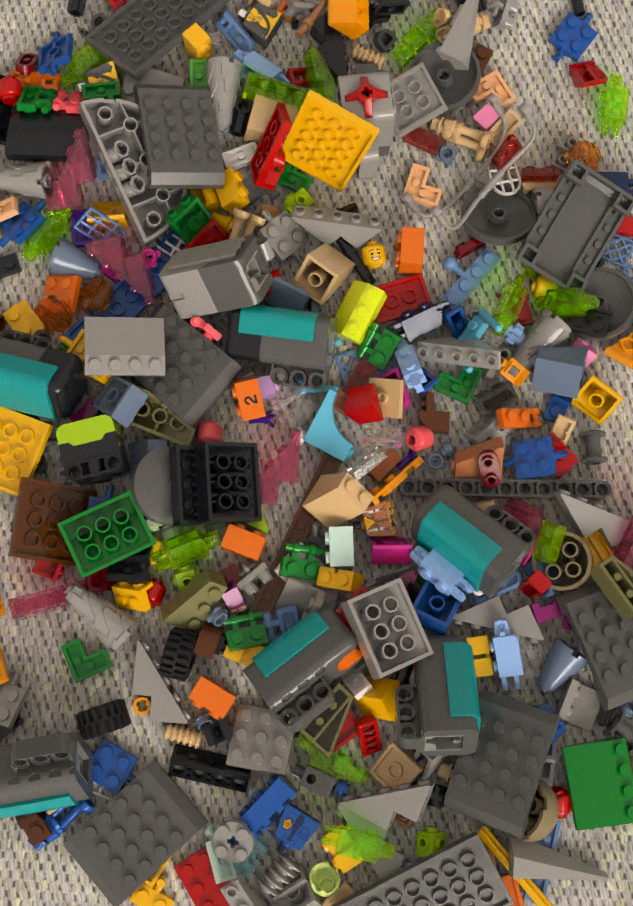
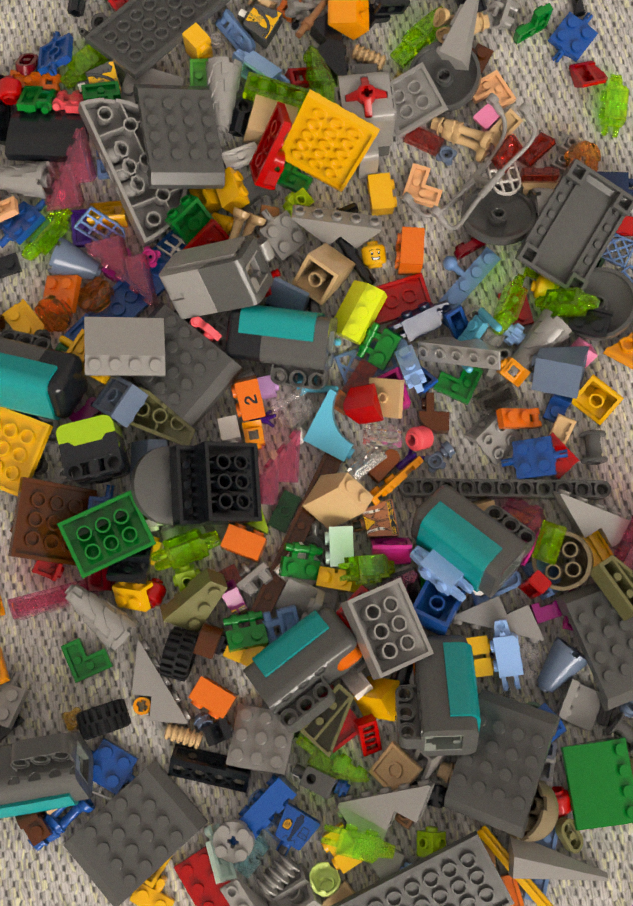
coral head [196,420,222,444] -> none
sand blue plate [206,606,227,626] -> none
pearl dark grey plate [373,29,398,53] -> none
nougat slope [450,437,504,479] -> none
dark red plate [478,449,501,488] -> none
none -> clear yellow plate [62,707,81,731]
none -> white brick [217,415,242,442]
none -> light orange window [242,419,266,450]
none -> dark green plate [268,490,302,533]
none -> clear neon green hinge [338,554,395,585]
none -> yellow brick [367,172,397,216]
none -> green plate [513,3,553,45]
none -> clear red plate [517,132,556,167]
none -> olive plate [555,816,584,854]

